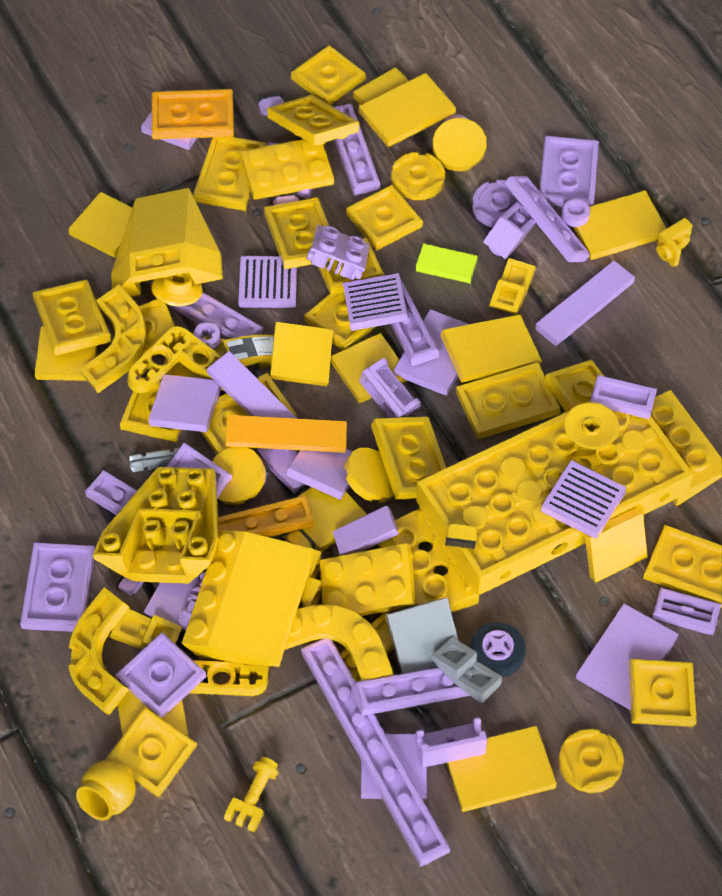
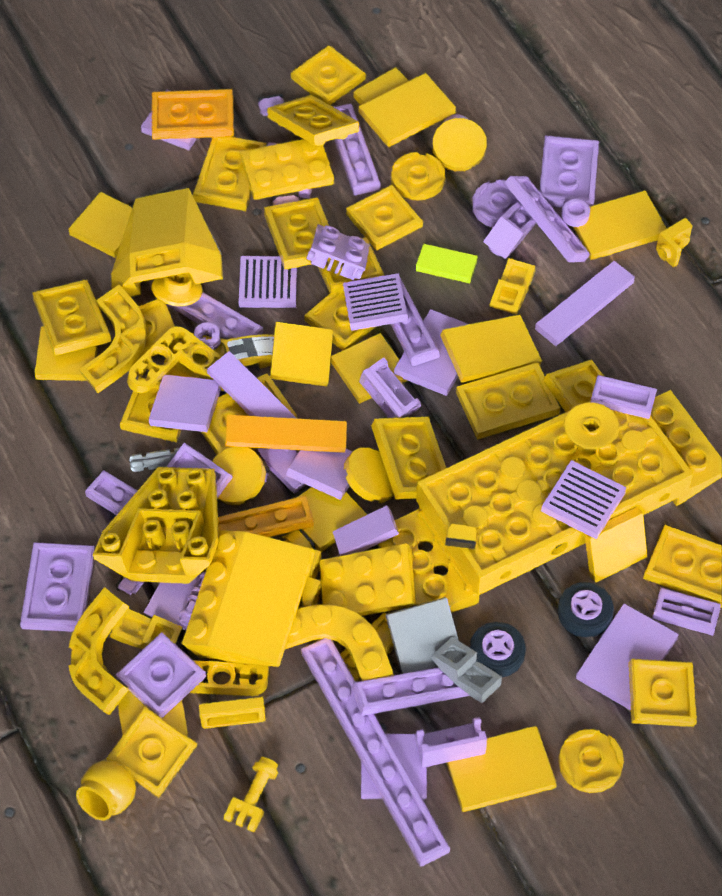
none -> yellow tile [199,697,266,729]
none -> black wheel [557,582,614,638]

